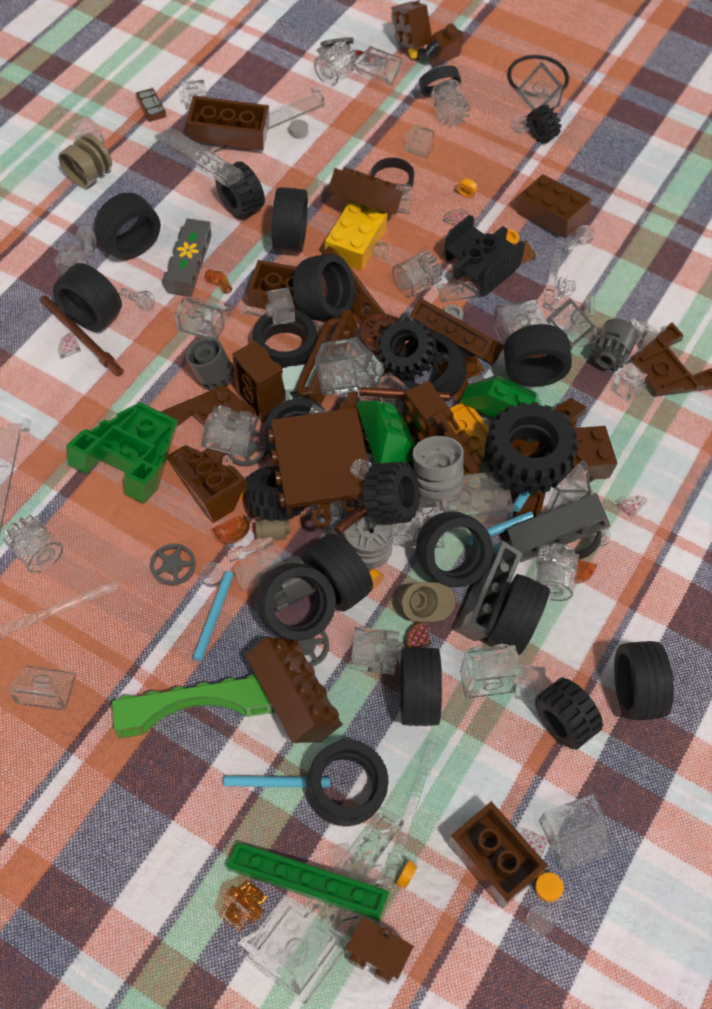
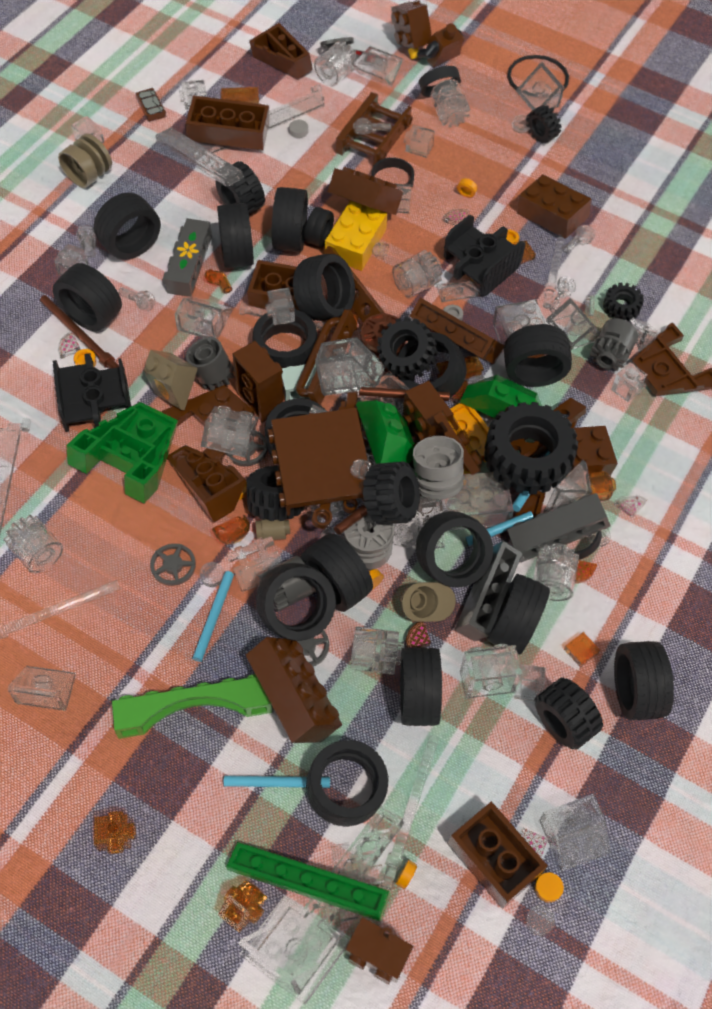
none -> black piece [52,353,131,432]
none -> light orange tile [73,349,97,367]
none -> clear orange brick [94,811,136,854]
none -> dark tan slope [144,350,198,410]
none -> black tyre [217,203,254,268]
none -> clear orange tile [221,87,259,104]
none -> reddish brown wedge [249,23,313,79]
none -> black tyre [304,207,334,247]
none -> reddish brown fence [336,92,413,166]
none -> clear plate [353,118,391,134]
none -> clear orange tile [564,632,600,668]
none -> clear orange head [579,471,616,501]
none -> black tyre [603,283,644,322]

